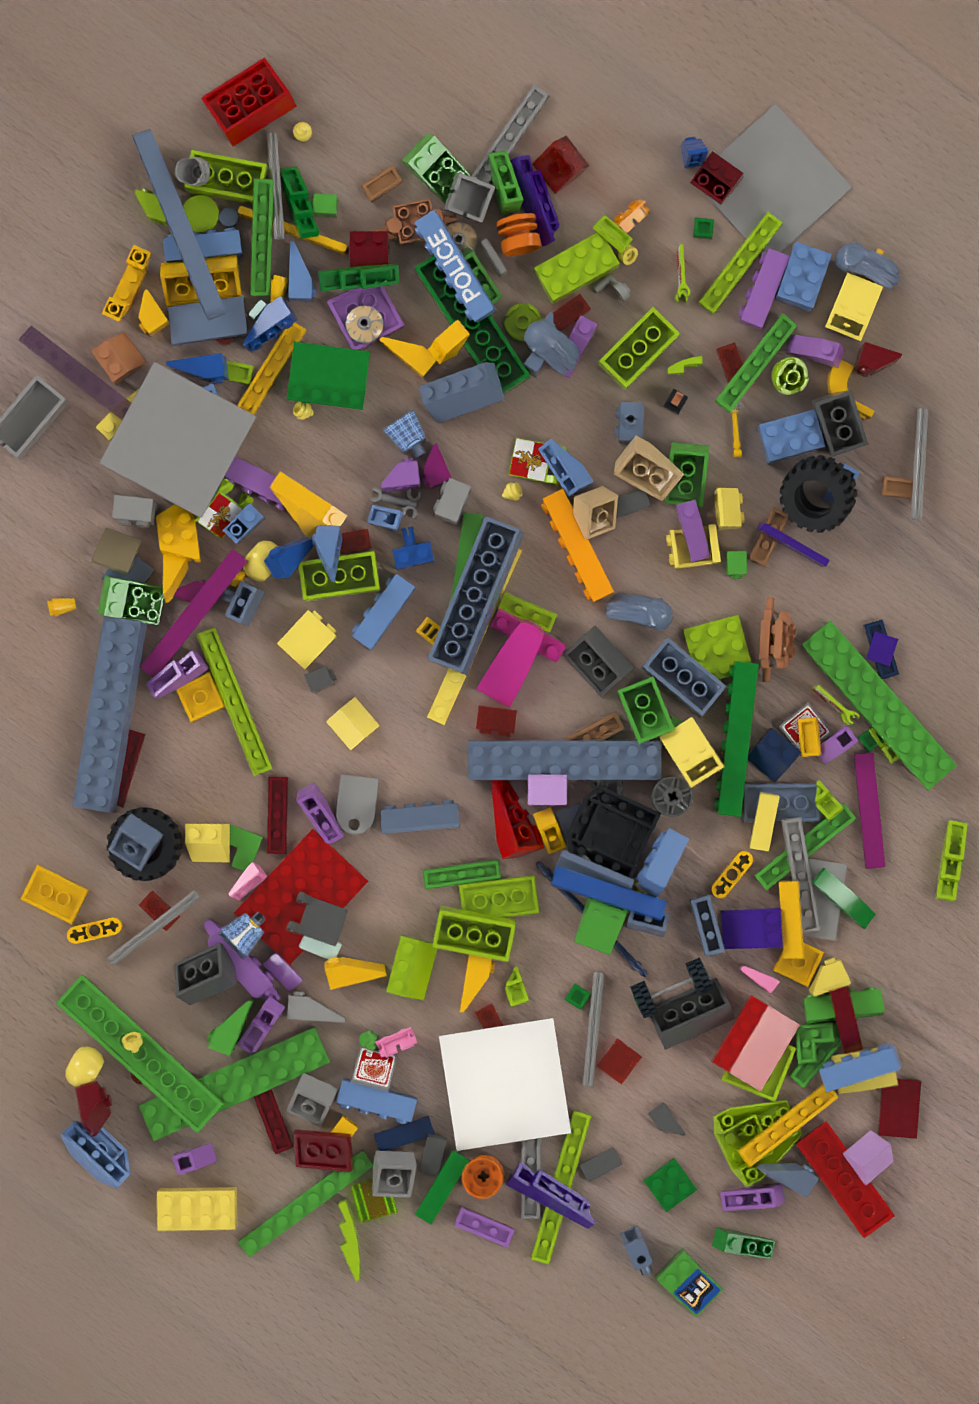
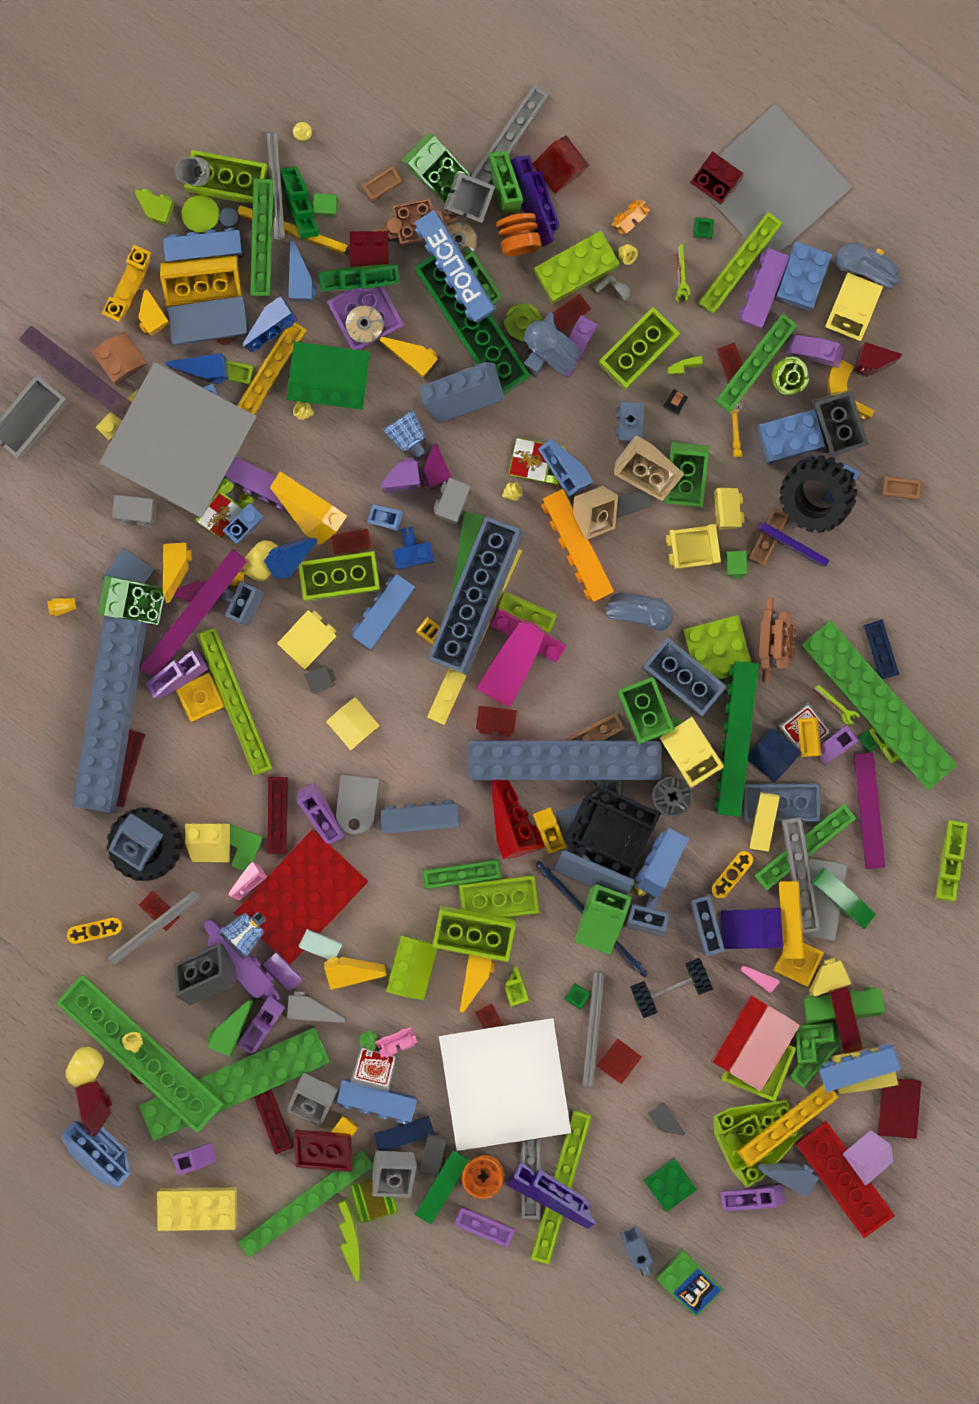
yellow tile [20,865,89,925] -> none
dark tan slope [91,528,142,575] -> none
sand blue beam [132,129,226,321] -> none
yellow wing [156,504,201,563] -> none
red slope [201,57,297,147] -> none
light aqua tile [249,300,267,322] -> none
yellow cone [270,275,289,302] -> none
dark grey flag [286,892,348,947] -> none
medium blue slope [312,526,342,582] -> none
light grey bar [370,488,422,519] -> none
yellow slope [429,320,470,364] -> none
light grey tile [481,238,507,278] -> none
lavender slope [528,775,567,805] -> none
blue tile [550,866,667,921] -> none
dark grey slope [563,625,634,697] -> none
dark grey tile [579,1147,622,1183] -> none
lime tile [593,215,633,253] -> none
dark grey slope [650,978,735,1050] -> none
medium lavender slope [675,500,710,562] -> none
blue slope [681,137,708,168] -> none
green slope [712,1227,776,1259] -> none
lime slope [815,780,844,822] -> none
dark purple sticker [866,632,898,666] -> none
light grey axle [911,408,928,520] -> none

